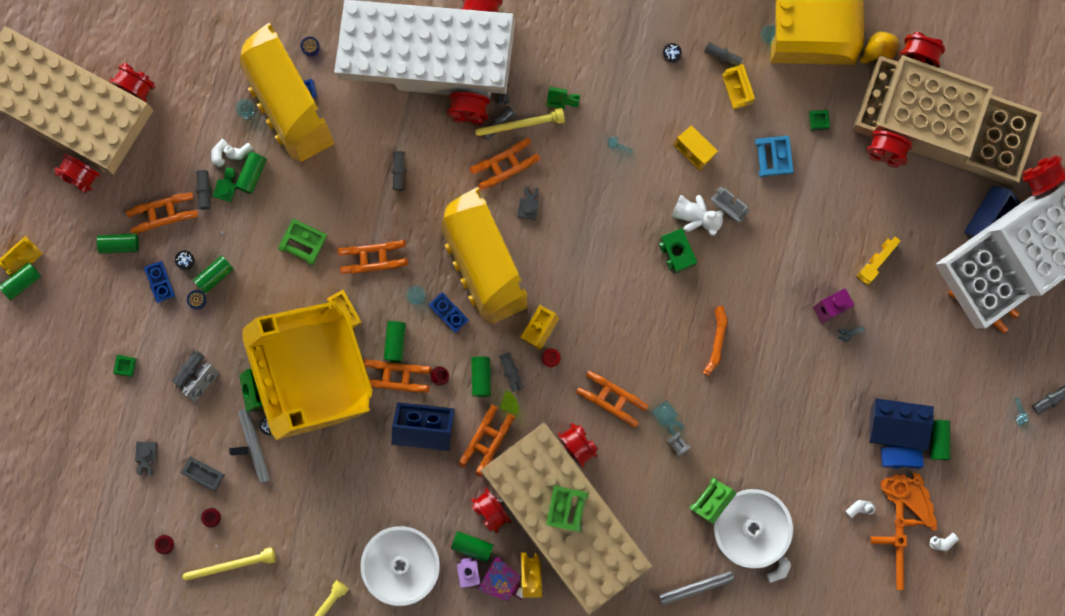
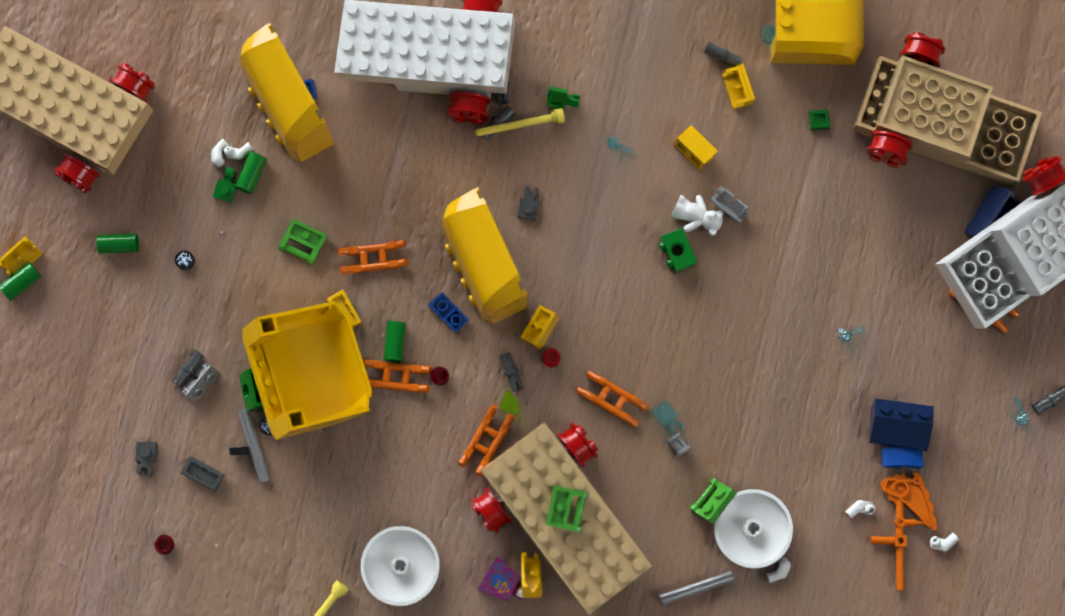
green tile [113,355,137,377] -> none
orange piece [126,192,198,234] -> none
blue slope [143,260,175,303] -> none
light yellow piece [182,547,276,581] -> none
tile [187,290,207,310] -> none
green pin [193,255,234,294] -> none
dark grey pin [196,170,211,210] -> none
dark red plate [201,508,221,528] -> none
clear light blue plate [236,99,255,118] -> none
clear blue tile [301,37,320,57] -> none
dark grey pin [391,151,406,191] -> none
dark blue slope [391,402,455,451] -> none
clear light blue plate [406,286,426,305] -> none
green pin [451,531,494,563] -> none
lavender brick [457,558,480,588] -> none
orange piece [469,137,541,190] -> none
green pin [471,356,491,397] -> none
black tile [663,43,682,63] -> none
orange piece [703,306,728,377] -> none
dark azure plate [755,136,794,178] -> none
magenta torso [813,288,855,324] -> none
yellow plate [857,236,901,285] -> none
yellow hair [859,31,899,63] -> none
green pin [931,420,951,460] -> none

